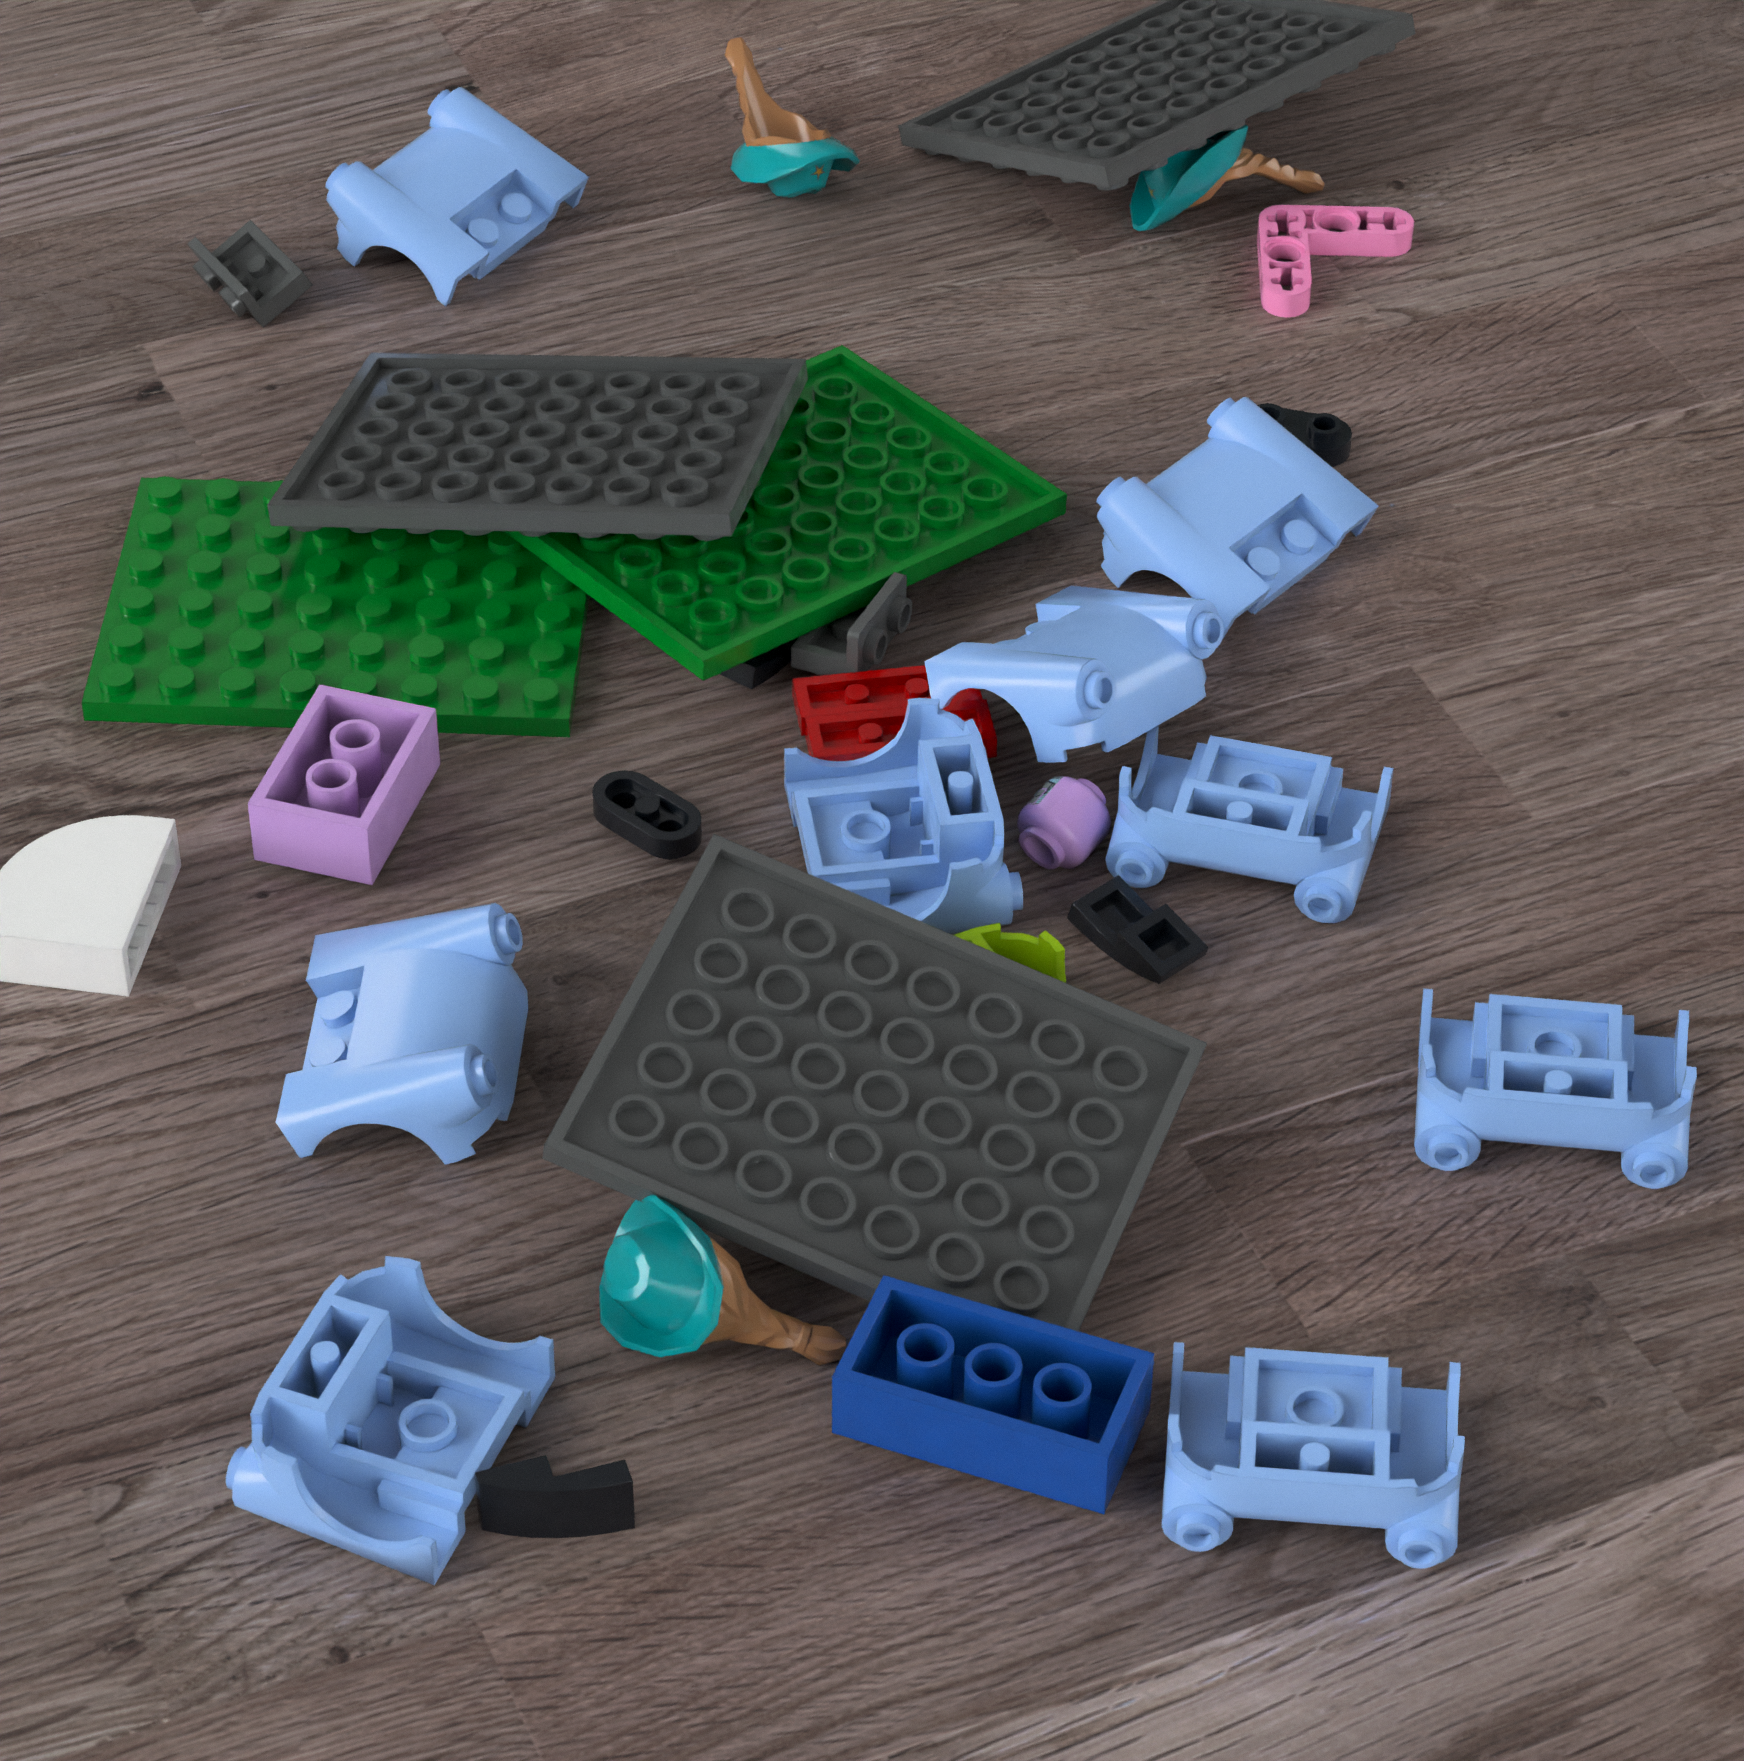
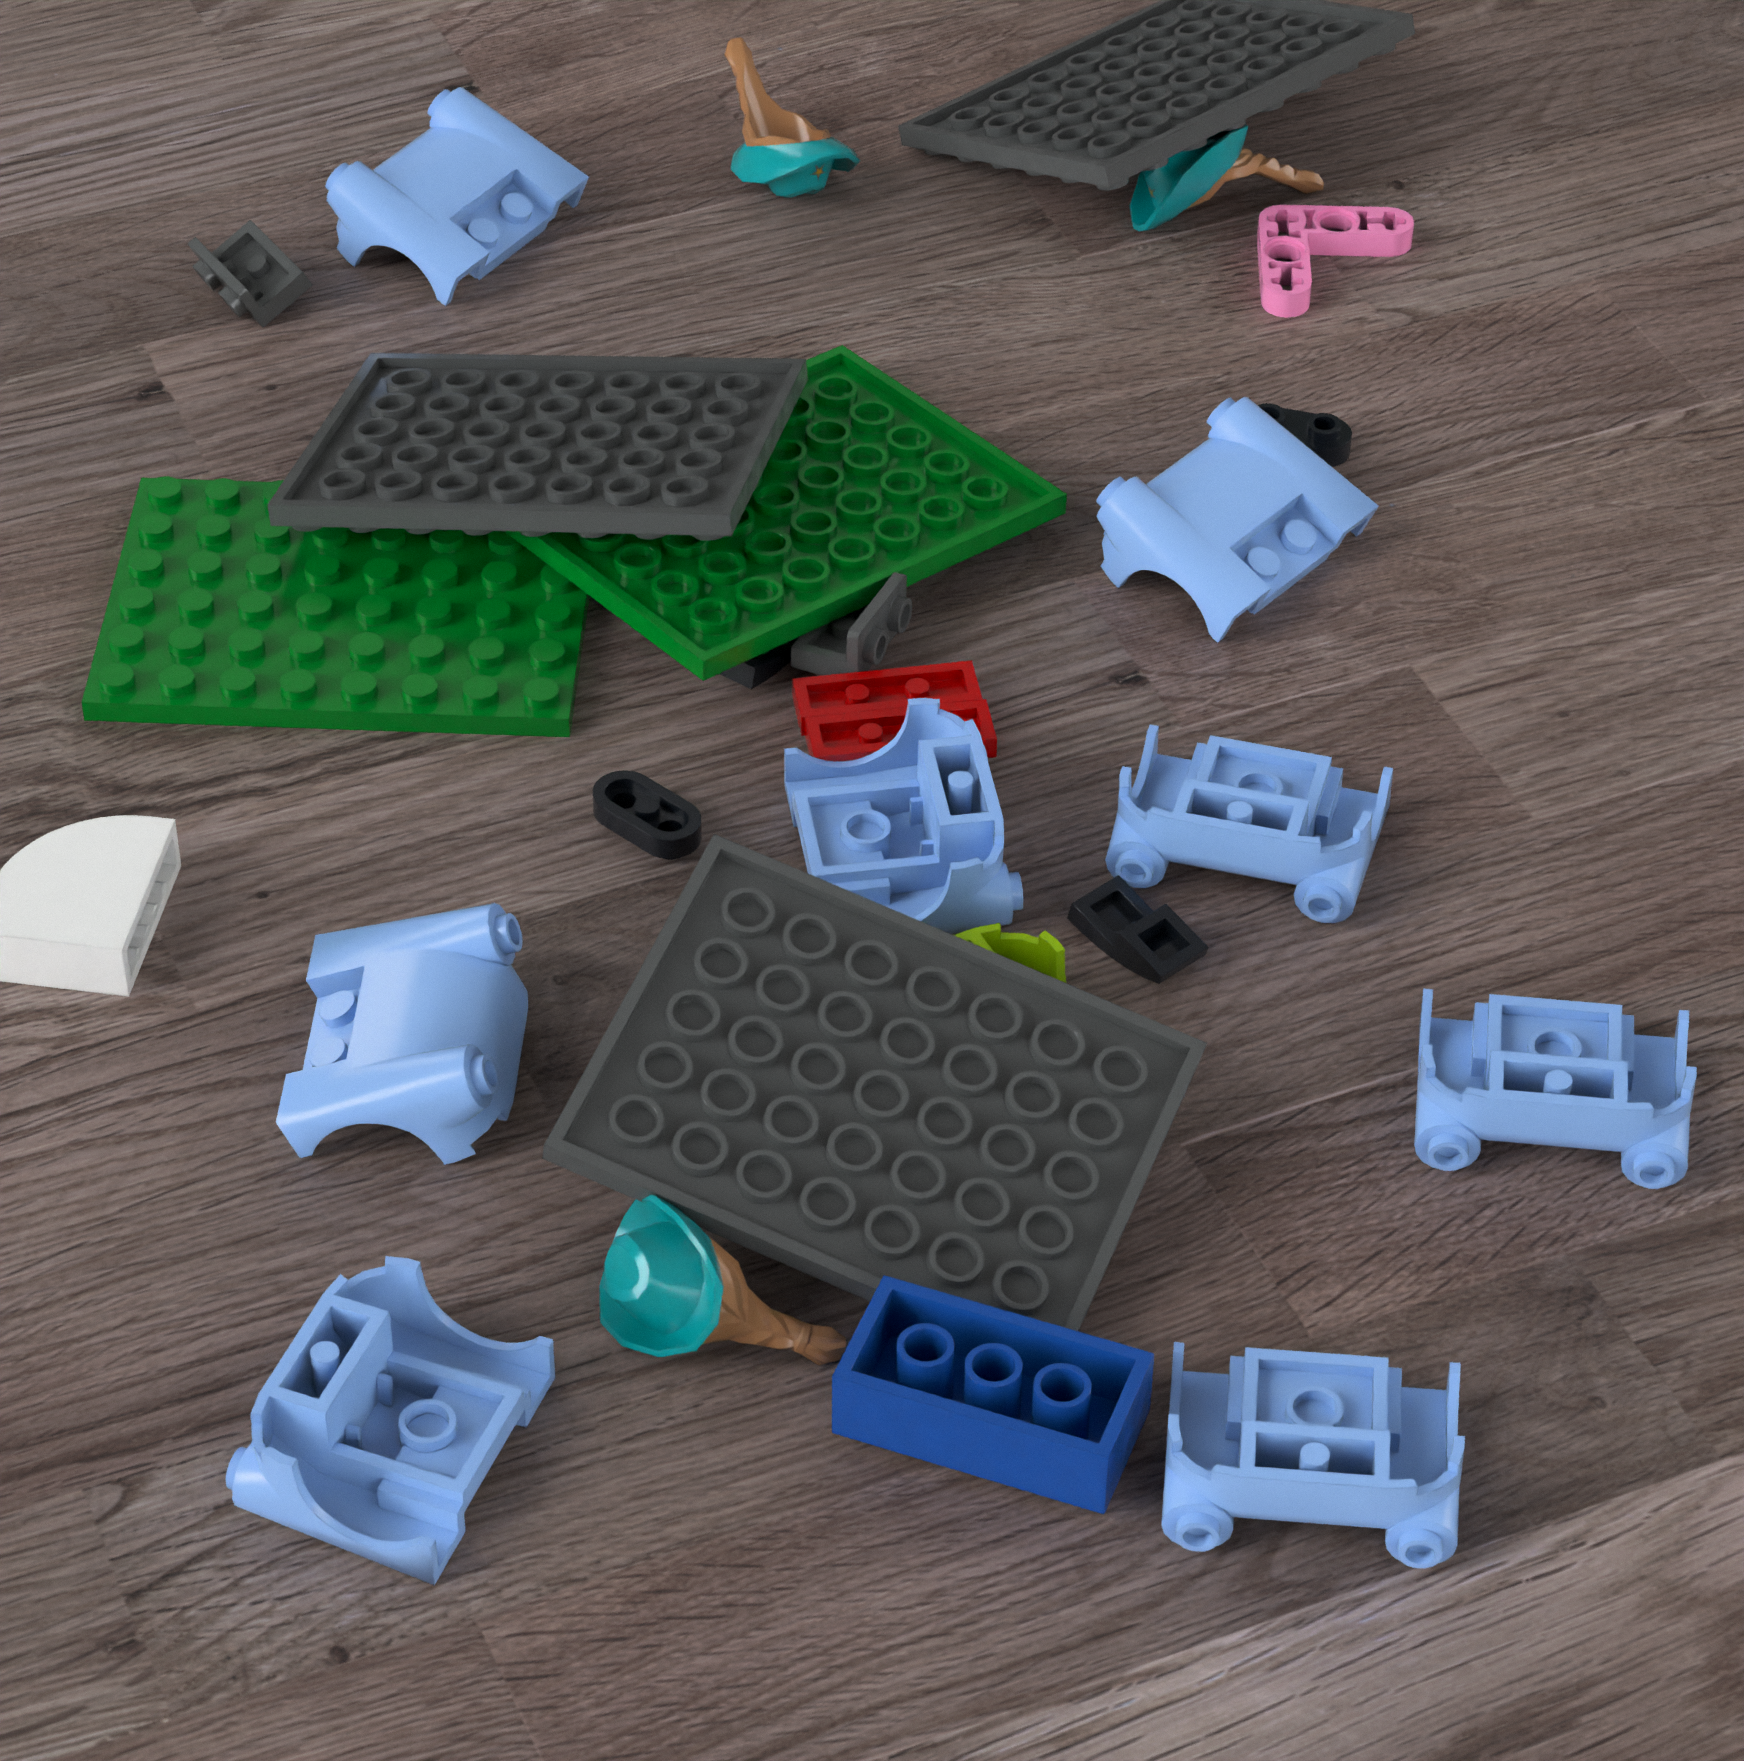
lavender brick [248,684,440,885] -> none
black slope [475,1455,635,1538] -> none
light blue piece [924,585,1224,763] -> none
lavender head [1017,776,1111,869] -> none

